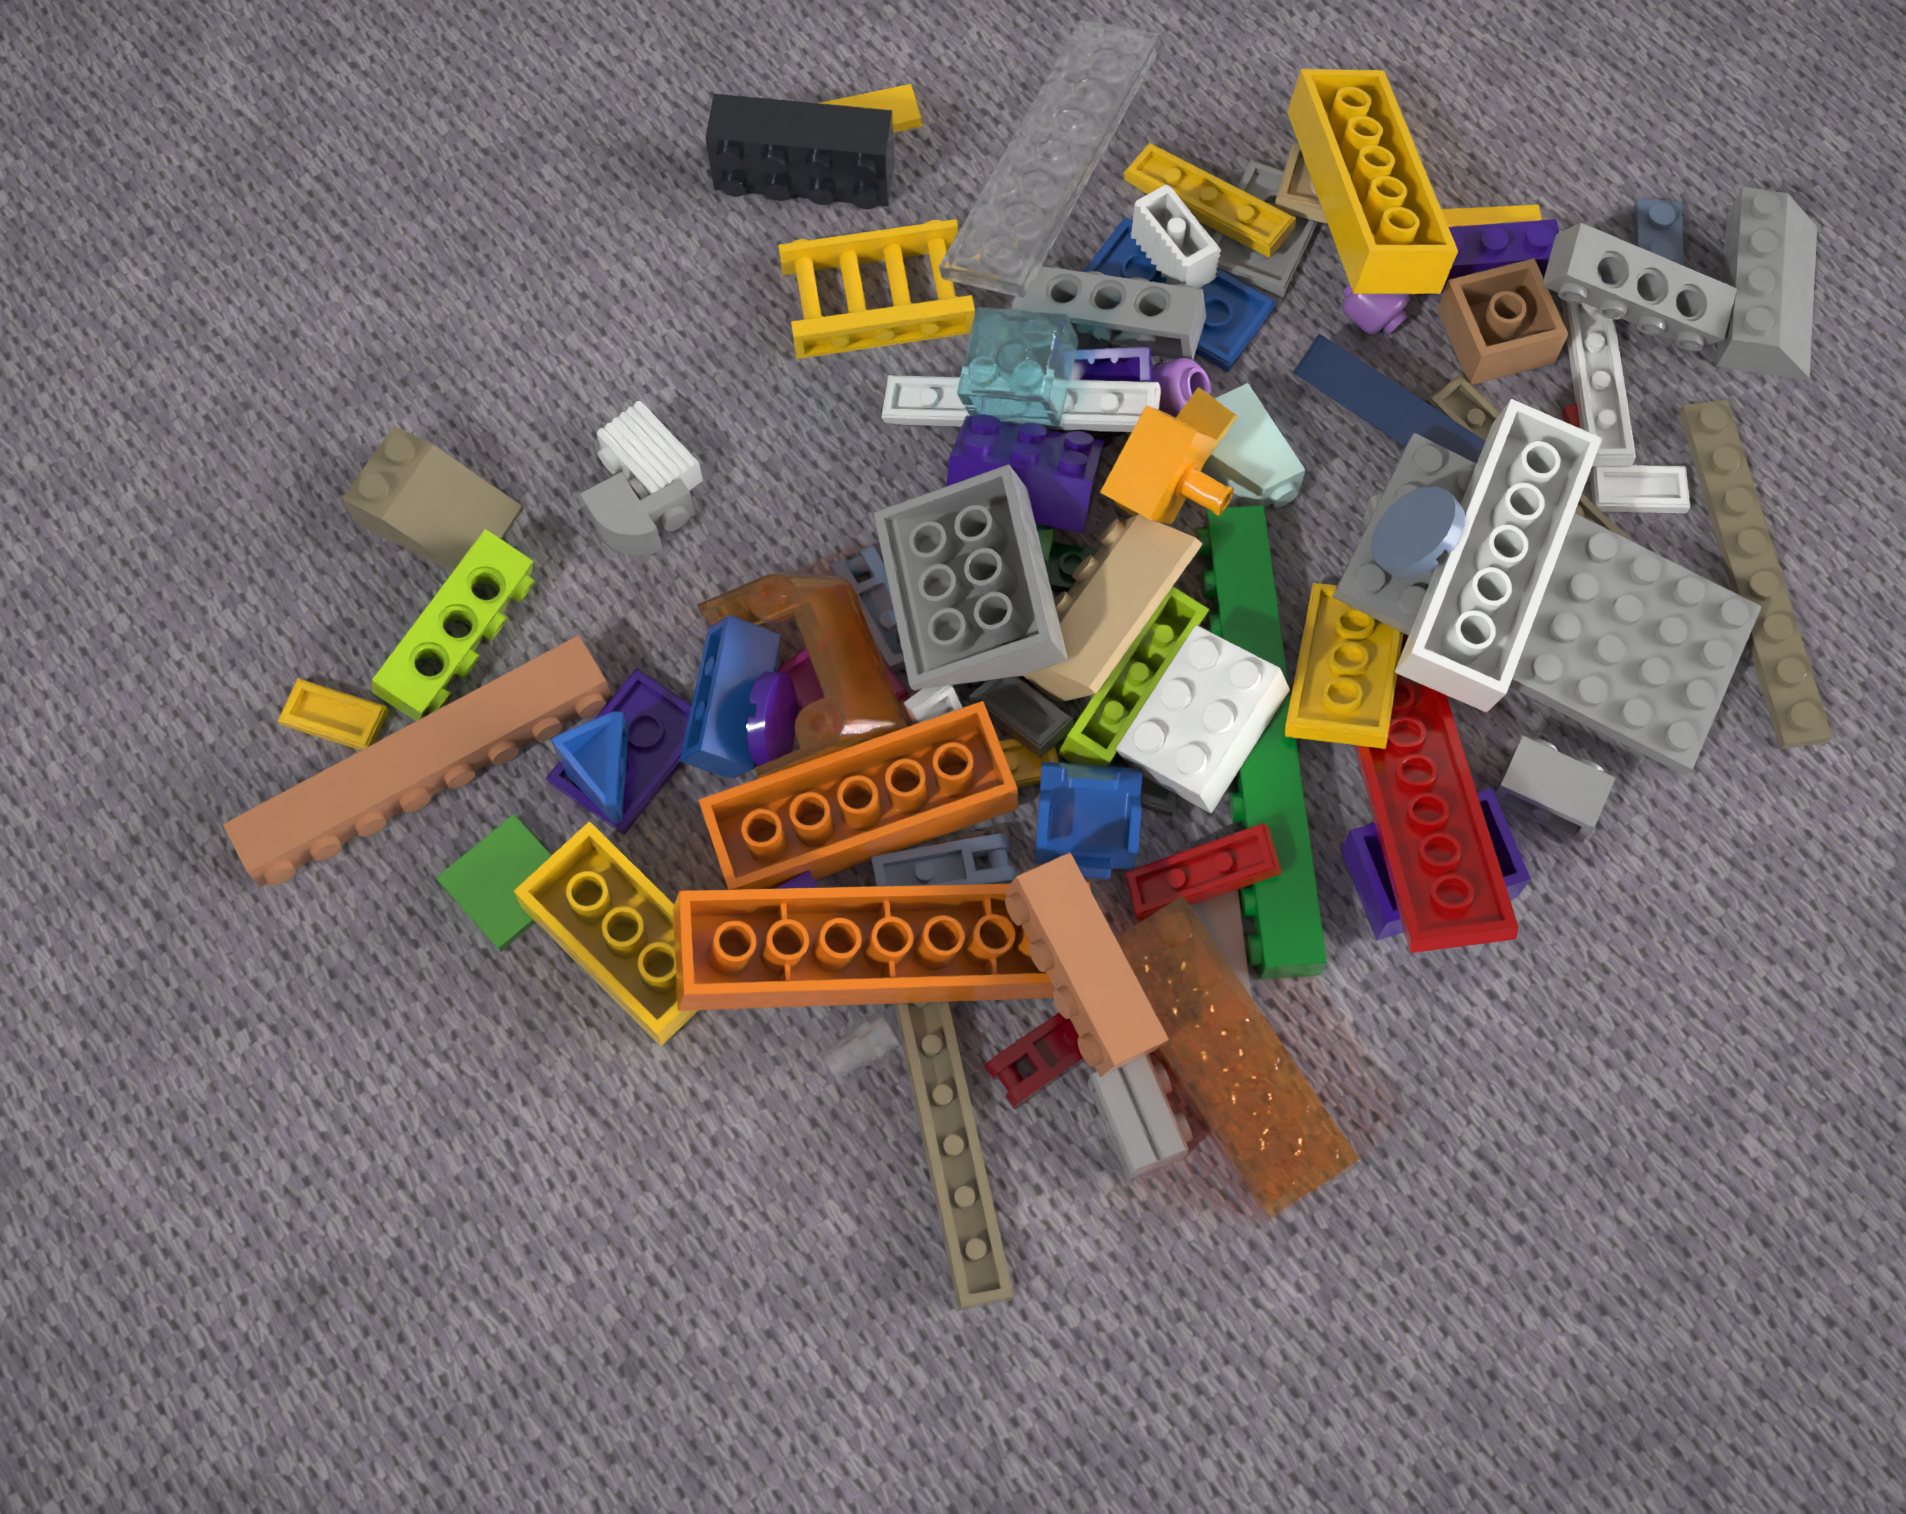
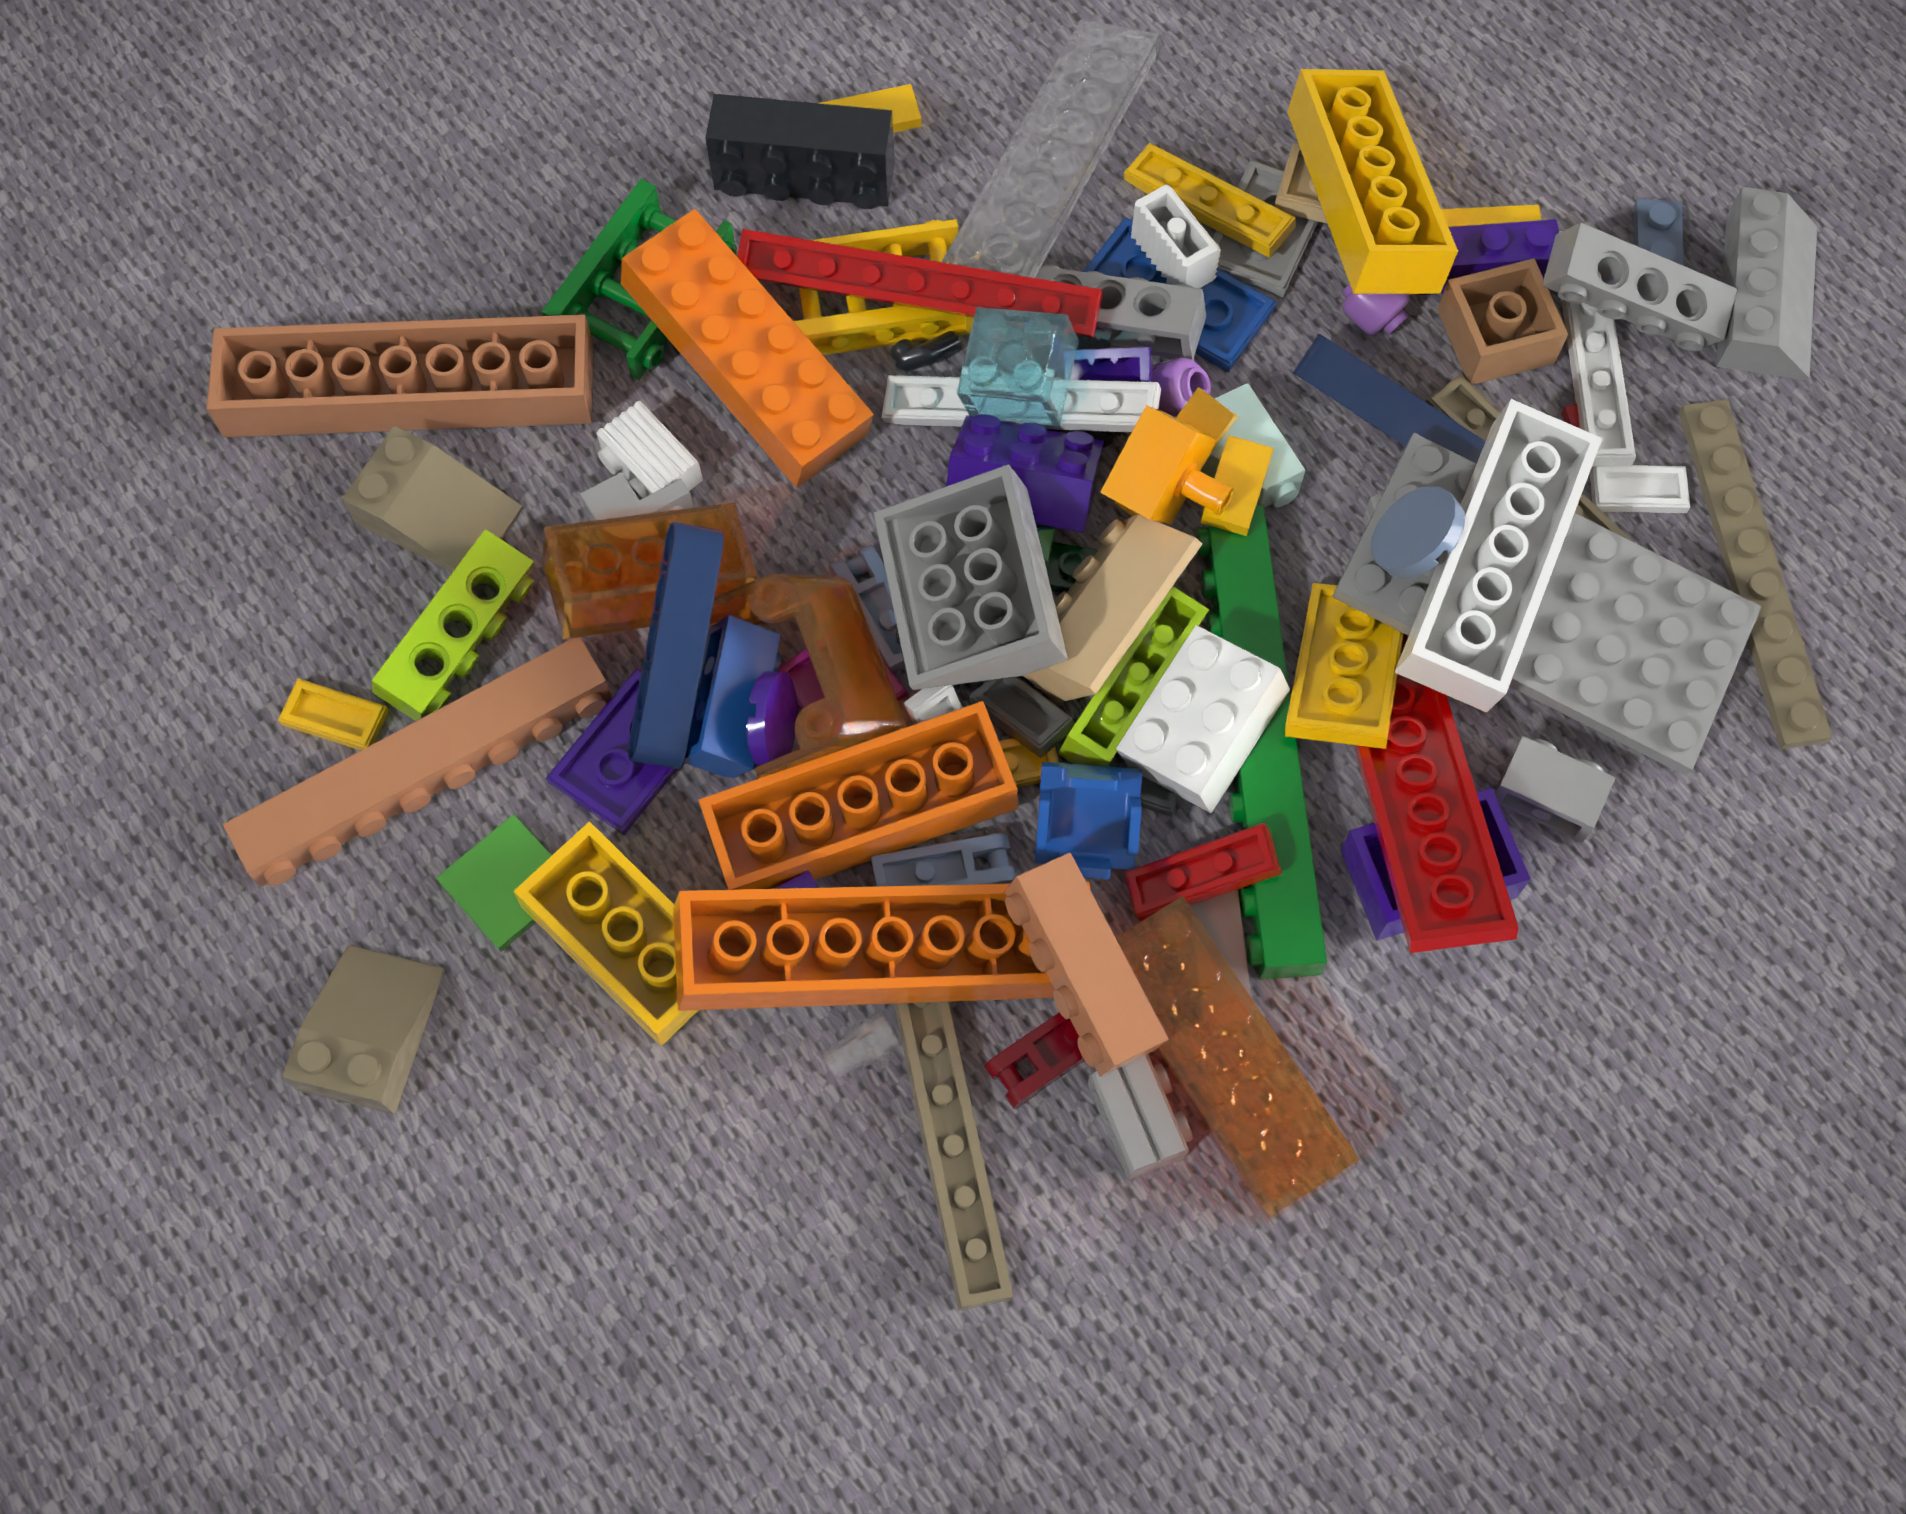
blue slope [550,712,629,822] -> none
none -> nougat brick [207,315,594,437]
none -> dark tan slope [282,945,445,1115]
none -> green fence [541,179,737,380]
none -> clear orange brick [542,503,758,639]
none -> orange brick [621,209,874,488]
none -> dark blue beam [628,521,724,769]
none -> red plate [737,229,1103,338]
none -> black arm [890,331,961,372]
none -> yellow tile [1201,435,1274,536]

